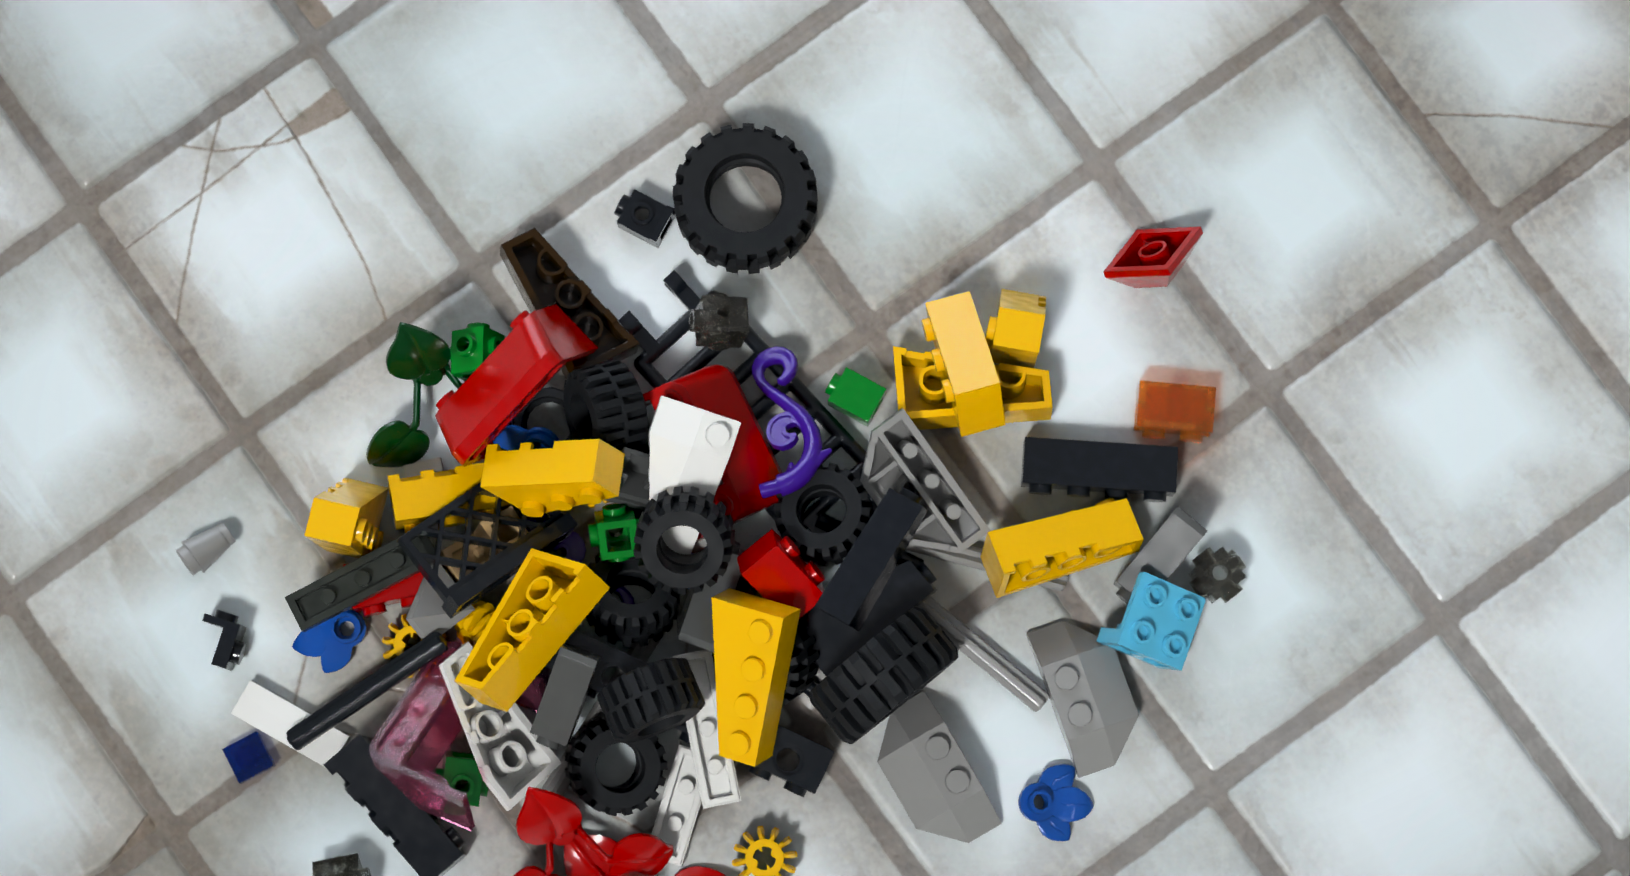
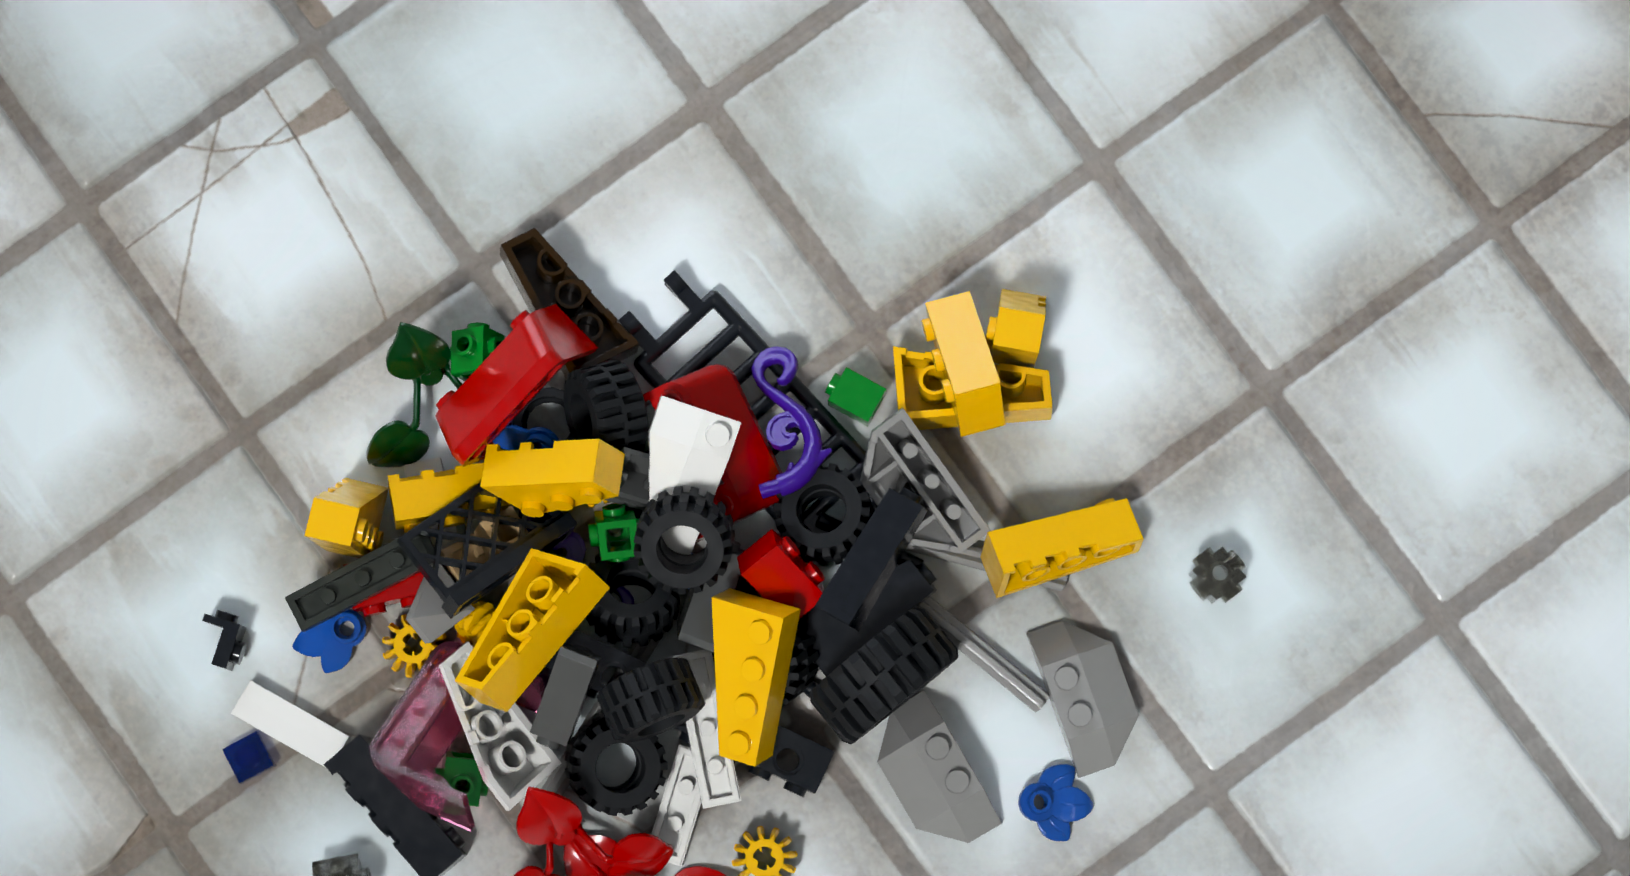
light grey cone [176,523,236,575] -> none
black axle [286,631,448,750] -> none
black brick [614,189,676,248] -> none
black tyre [673,123,818,274] -> none
clear smoke brick [689,293,749,351] -> none
black brick [1021,437,1178,502] -> none
medium azure bracket [1096,572,1206,671] -> none
red slope [1103,226,1203,288] -> none
slope [1114,506,1208,605] -> none
clear orange brick [1133,381,1216,443] -> none

